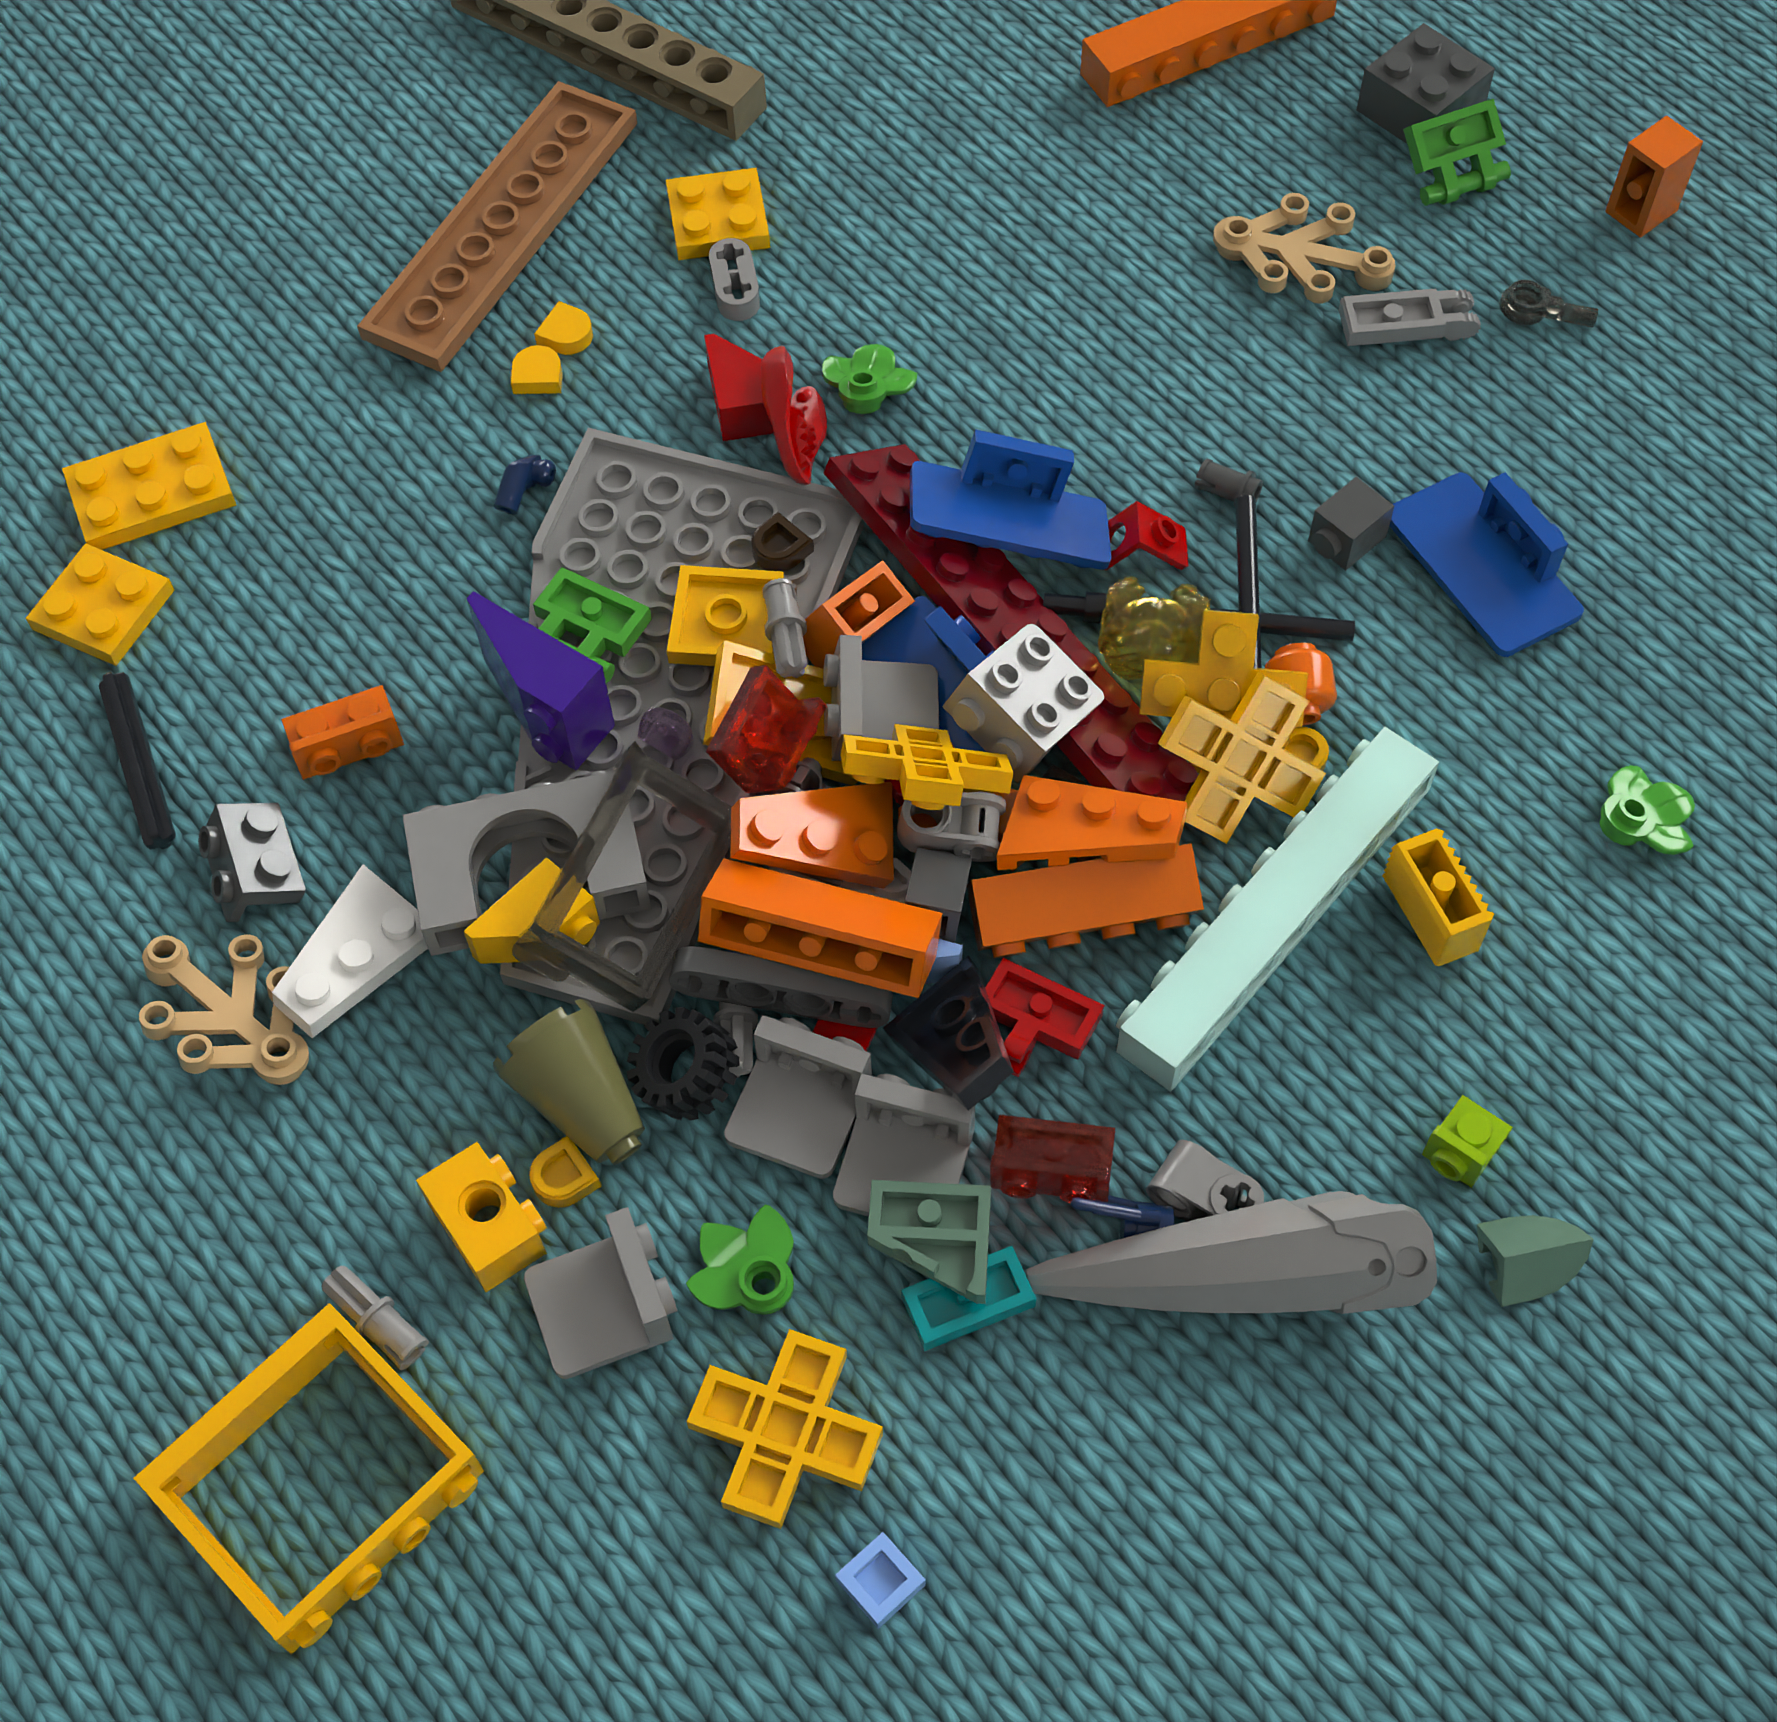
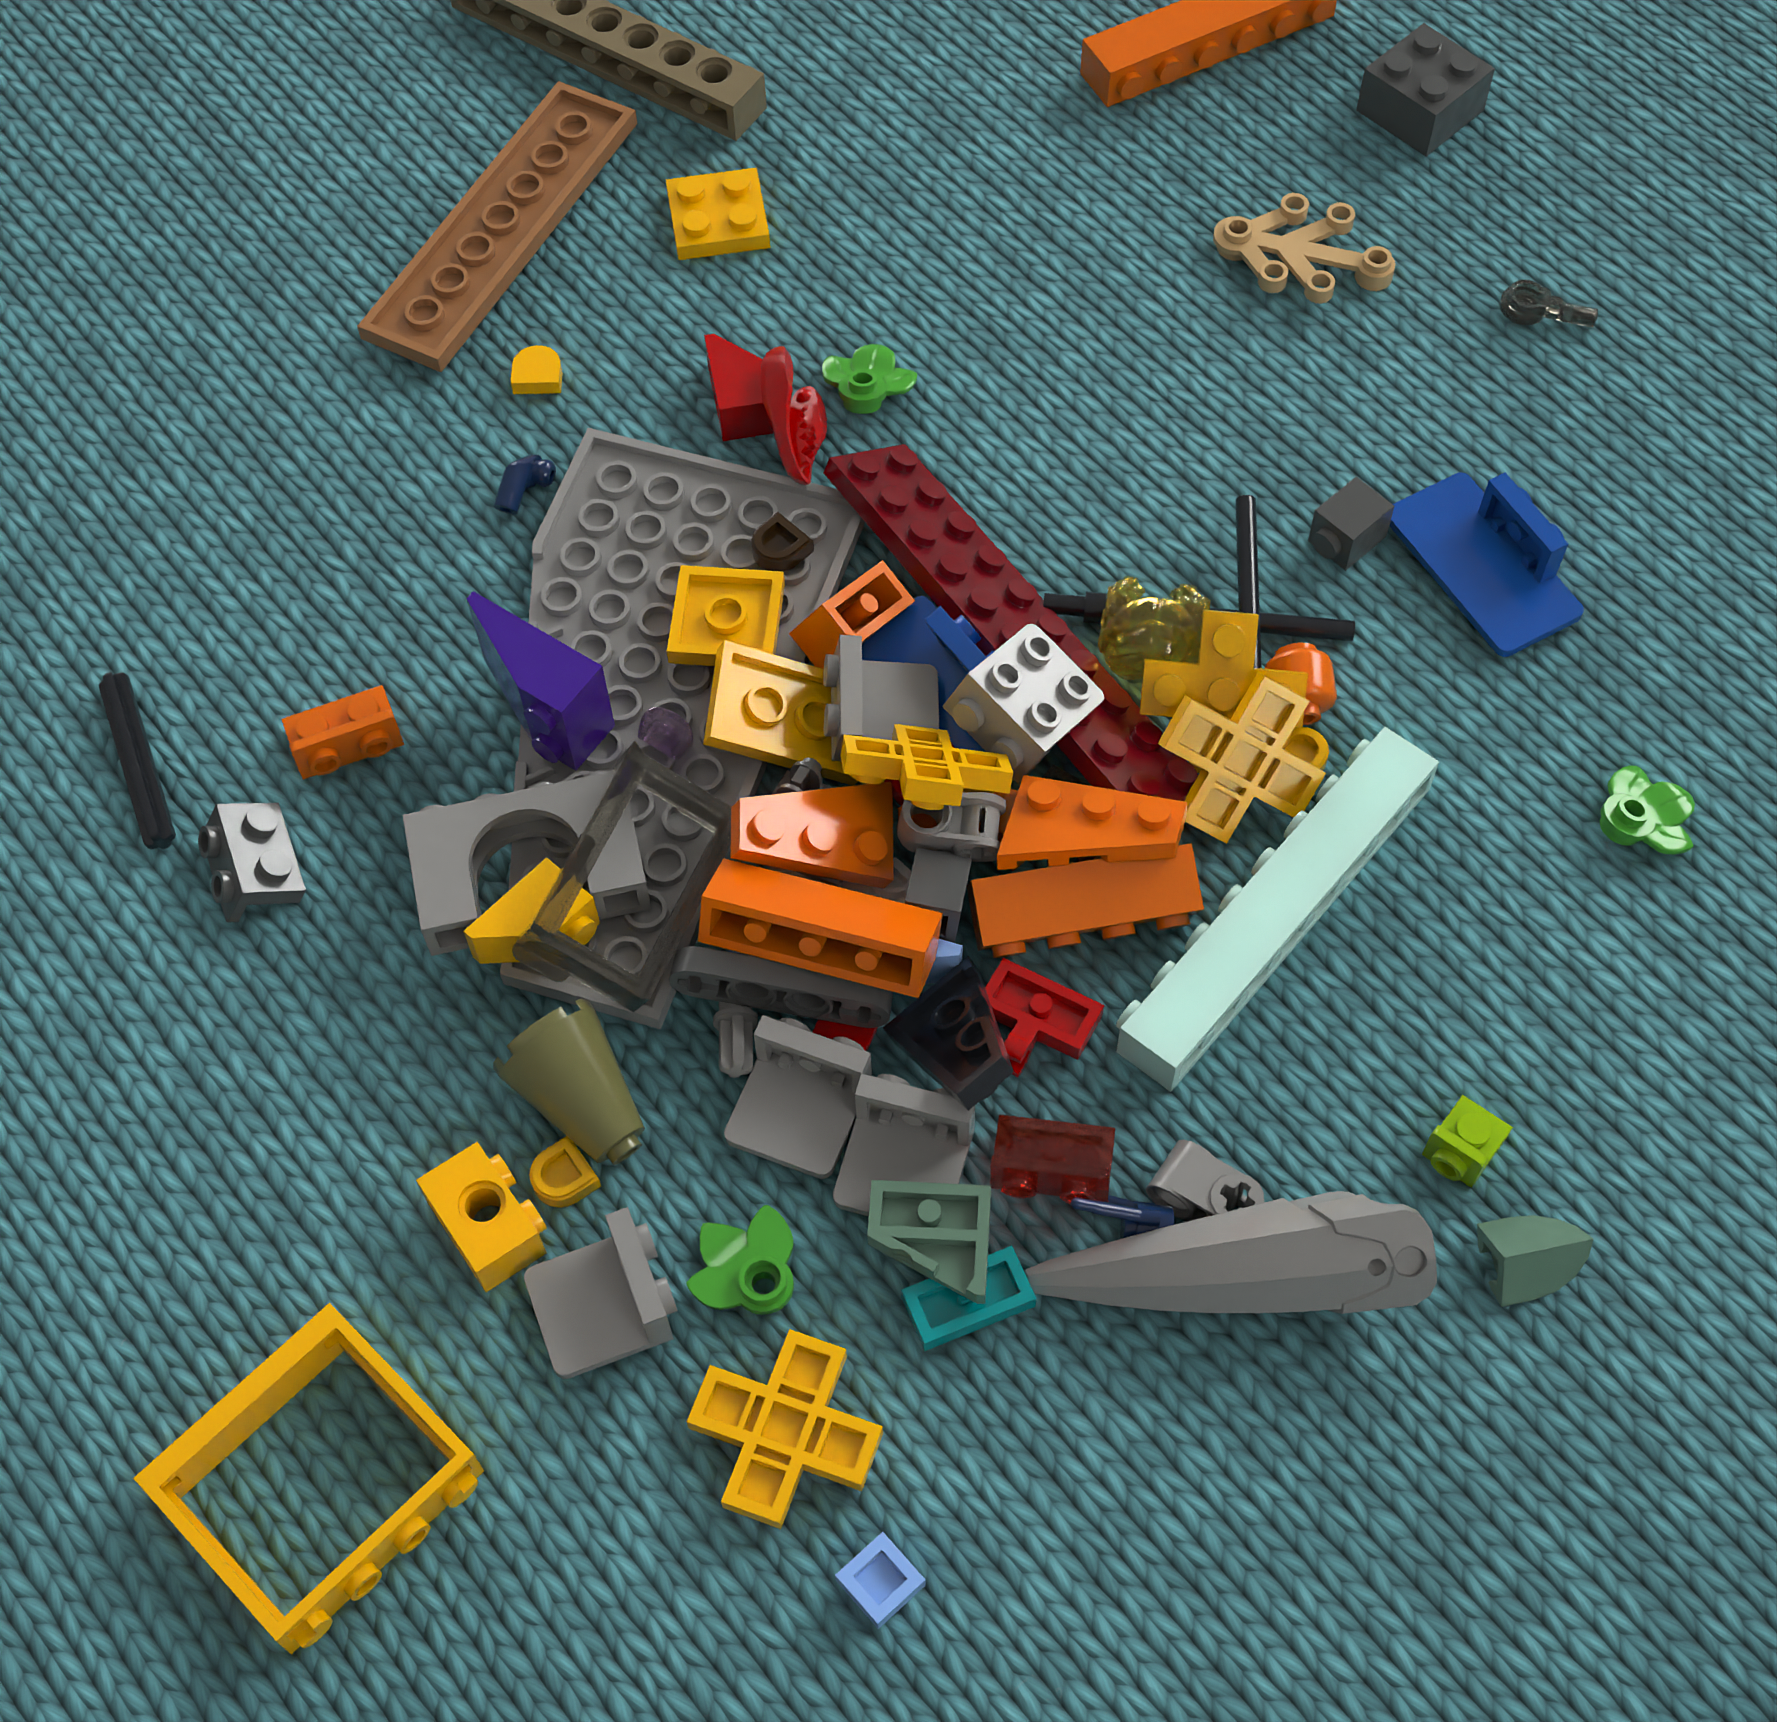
yellow plate [26,543,175,666] -> none
yellow plate [62,421,237,550] -> none
tan plant [139,935,309,1085] -> none
white wing [272,864,428,1038] -> none
light grey axle [321,1265,429,1370] -> none
bright green plate [533,567,652,683] -> none
yellow tile [534,301,593,355] -> none
black tyre [627,1007,739,1121] -> none
clear red bracket [706,665,827,793] -> none
light grey beam [709,238,760,321] -> none
light grey axle [763,578,808,678] -> none
blue bracket [910,429,1111,570] -> none
red bracket [1105,501,1189,570] -> none
dark grey pin [1195,458,1263,508] -> none
light grey hinge [1338,288,1481,346] -> none
yellow brick [1382,828,1494,966] -> none
bright green plate [1403,98,1511,206] -> none
orange brick [1605,115,1703,238] -> none

